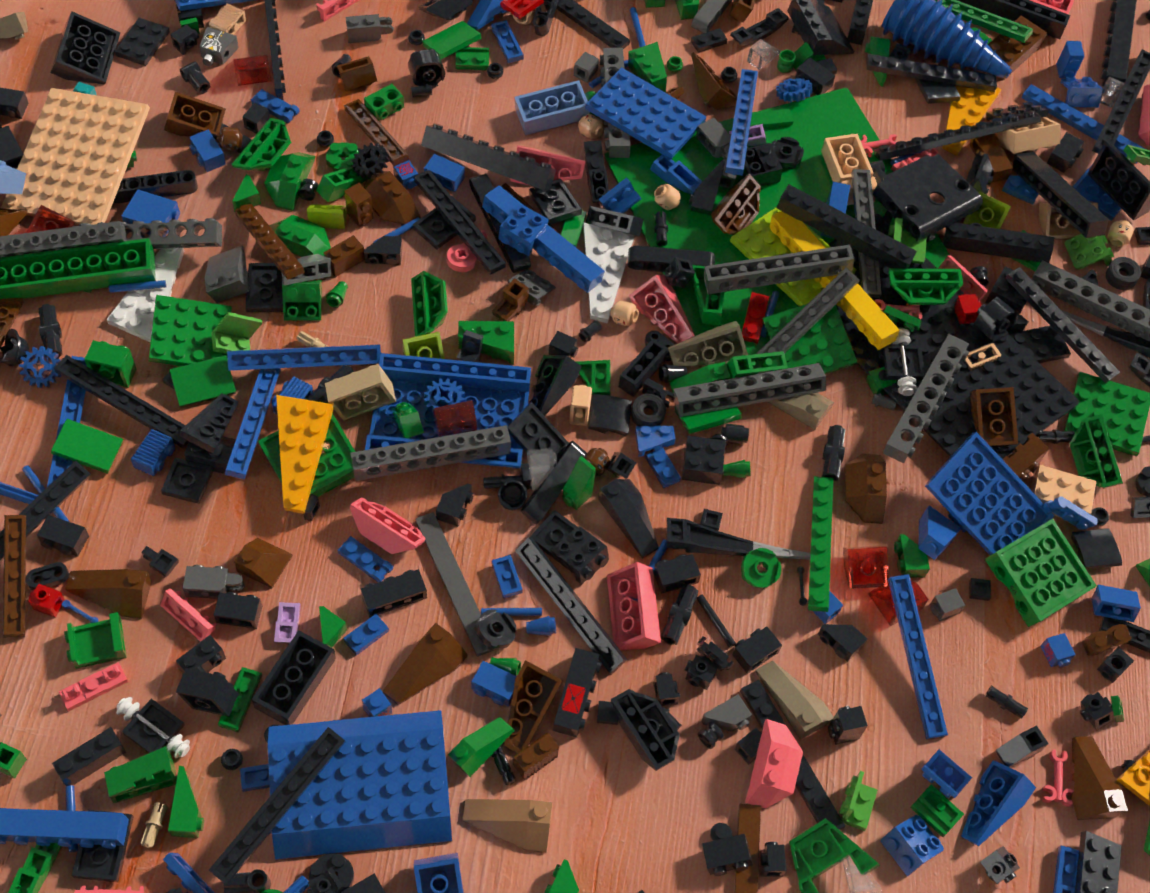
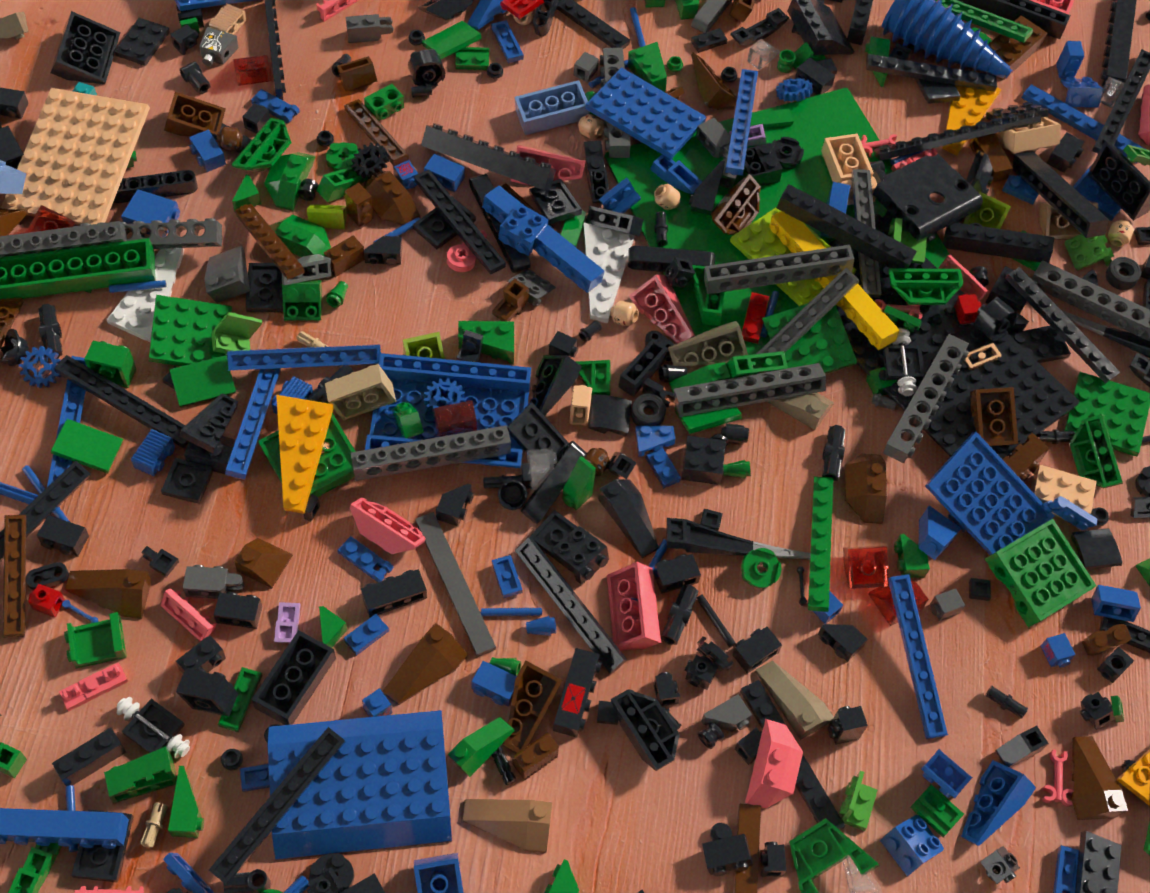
green wedge [411,271,448,337] -> none
black plate [474,609,517,650] -> none

